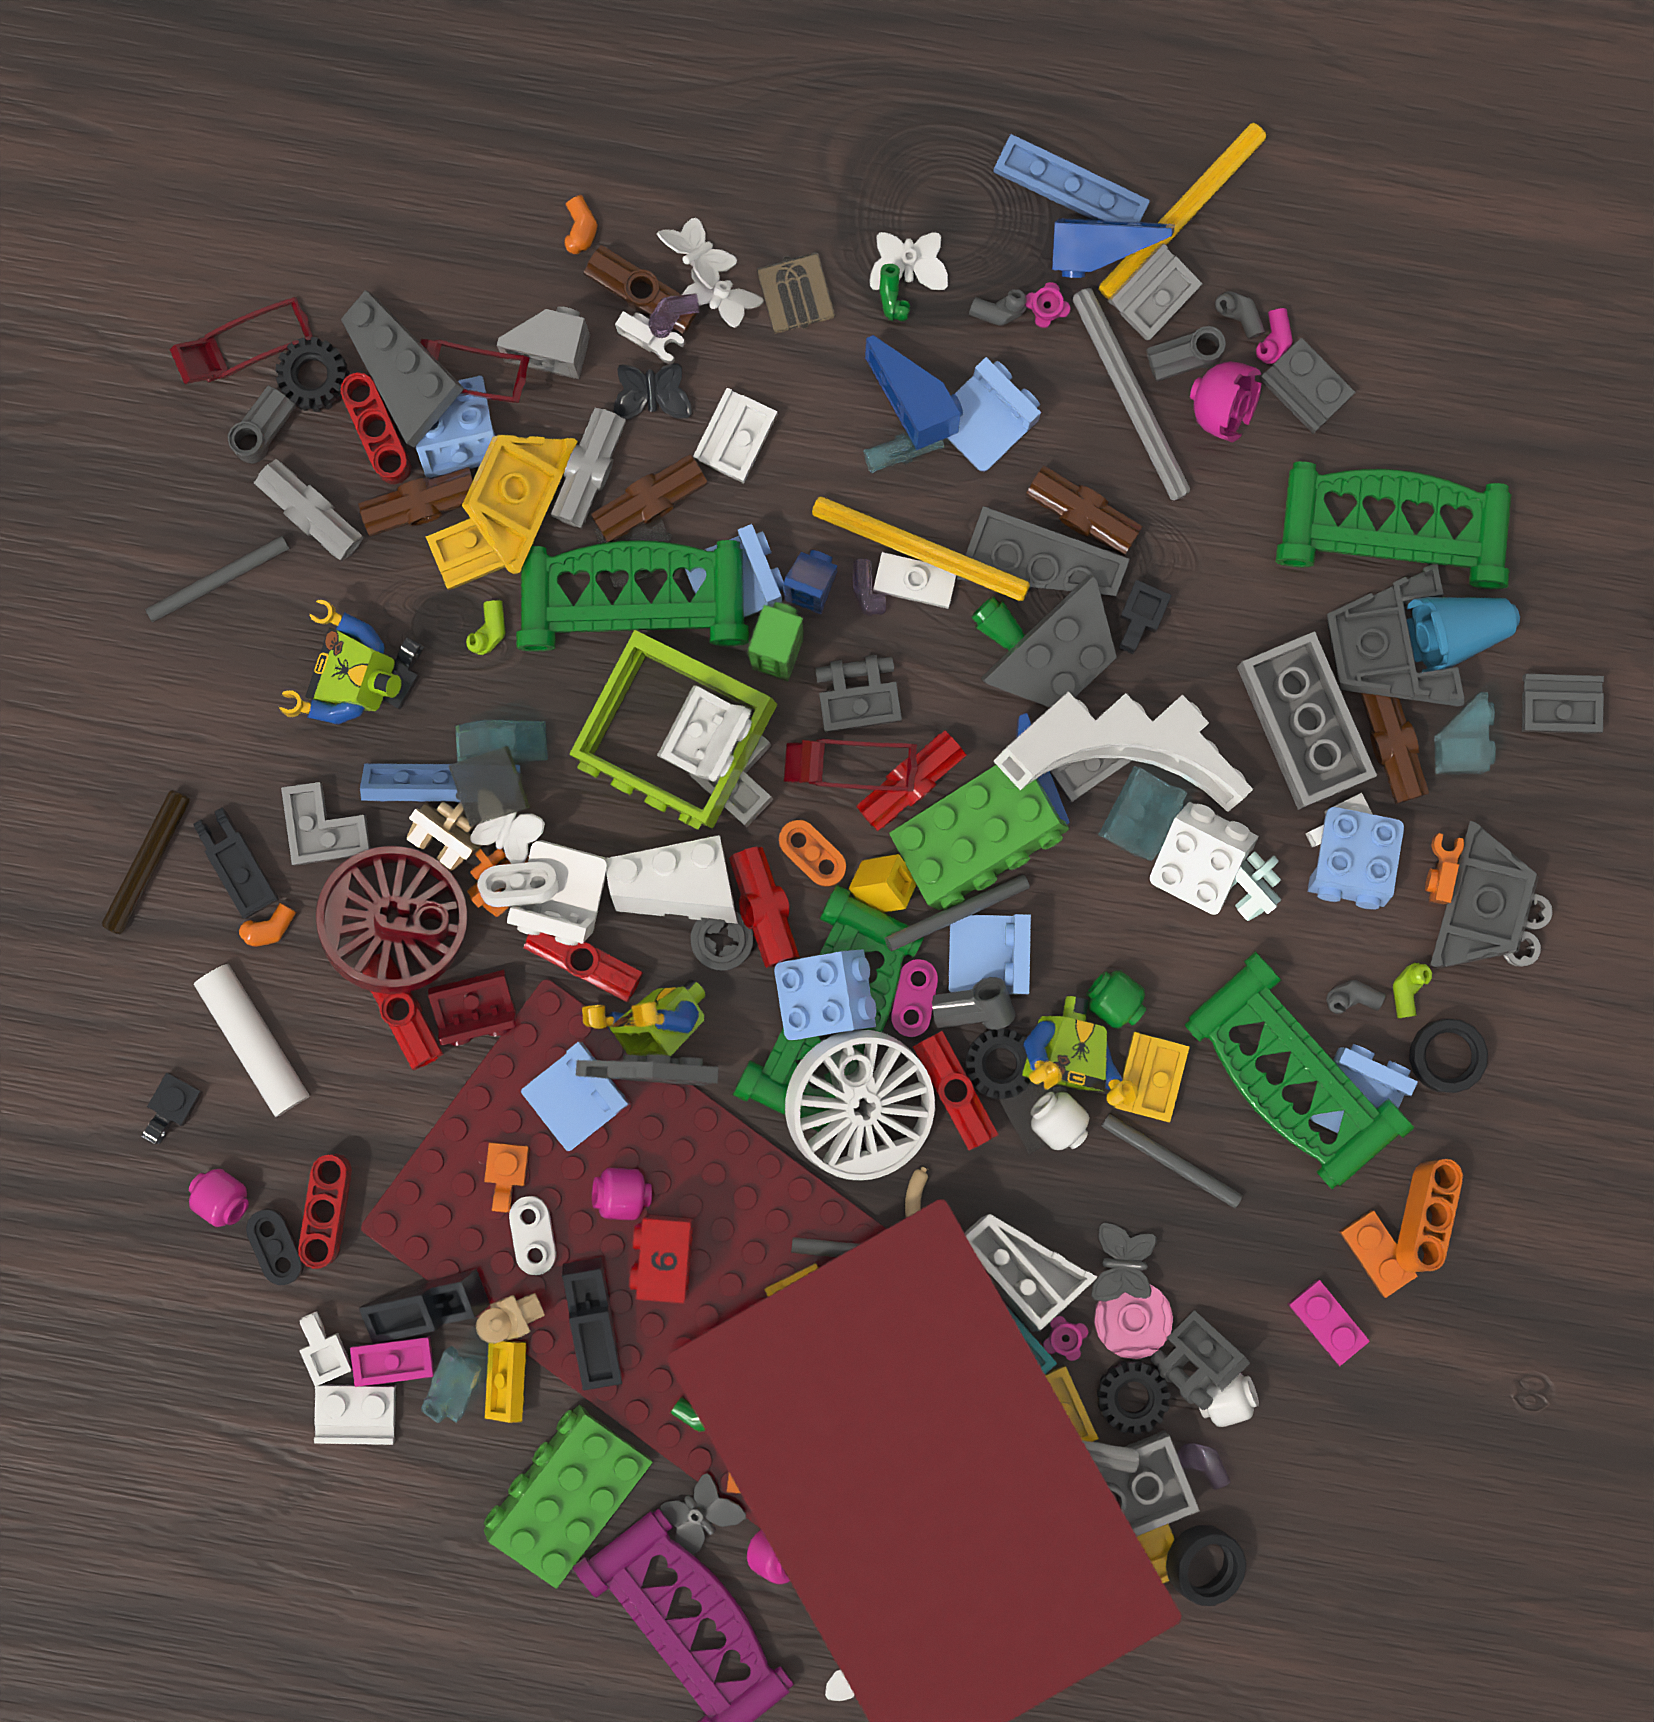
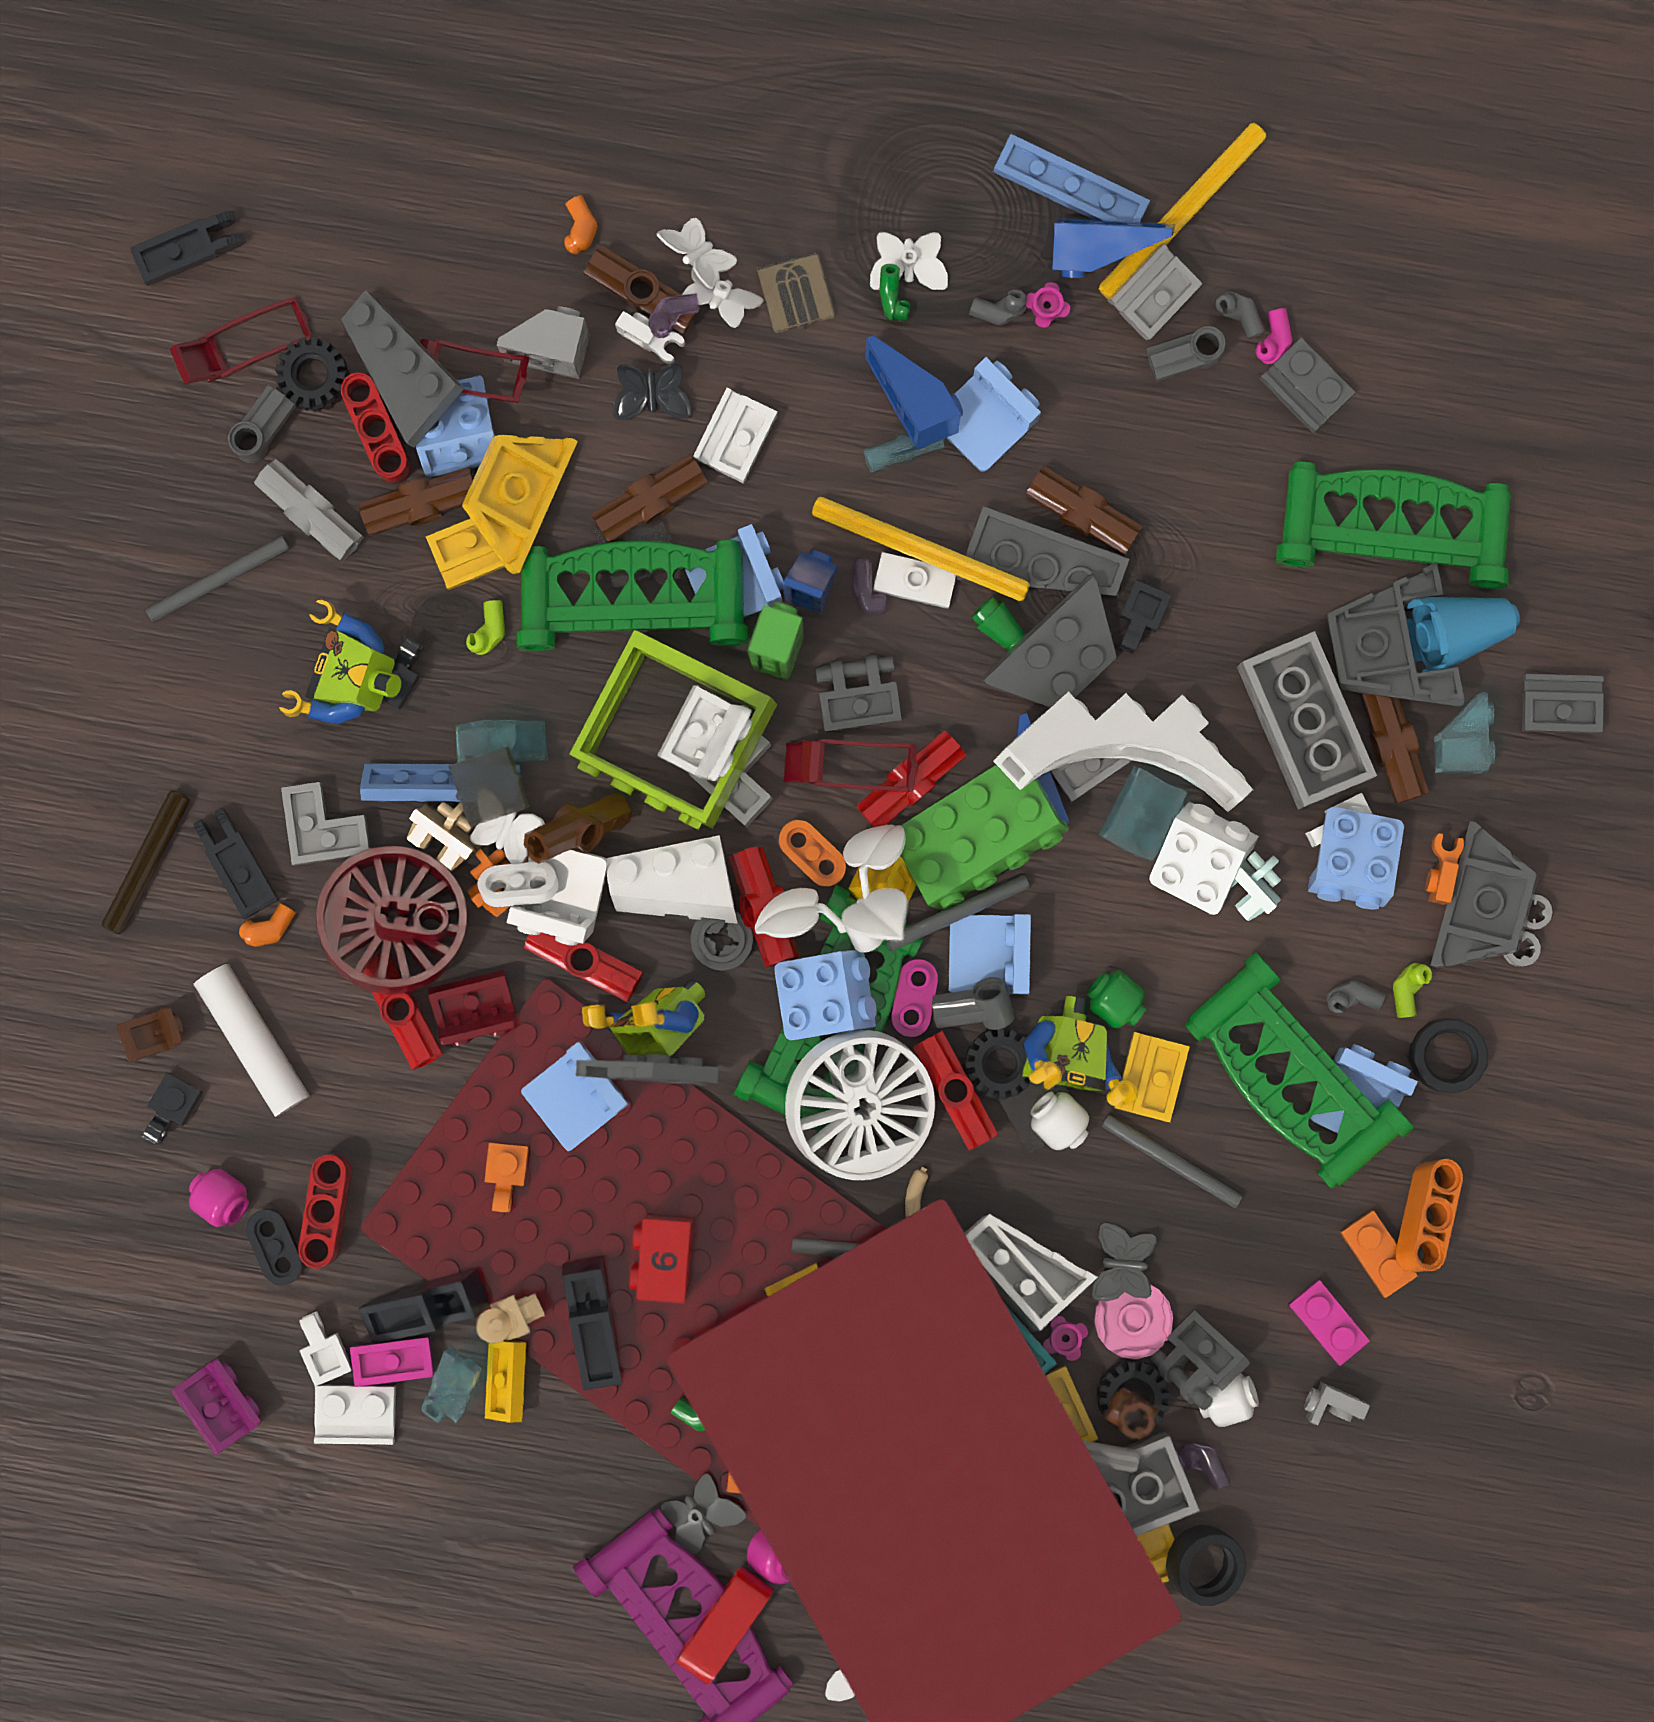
bright green bracket [484,1405,653,1589] -> none
white plate [509,1196,557,1275] -> none
light grey piece [551,407,626,528] -> none
dark pink head [592,1168,652,1220] -> none
light grey axle [1073,288,1190,500] -> none
dark pink cylinder [1190,361,1262,443] -> none
none -> reddish brown bracket [117,1006,184,1063]
none -> black hinge [130,211,245,286]
none -> magenta bracket [171,1358,261,1456]
none -> reddish brown piece [523,792,632,864]
none -> red beam [675,1566,774,1685]
none -> white plant [755,825,908,952]
none -> reddish brown piece [1105,1387,1158,1439]
none -> light grey bracket [1304,1382,1370,1425]

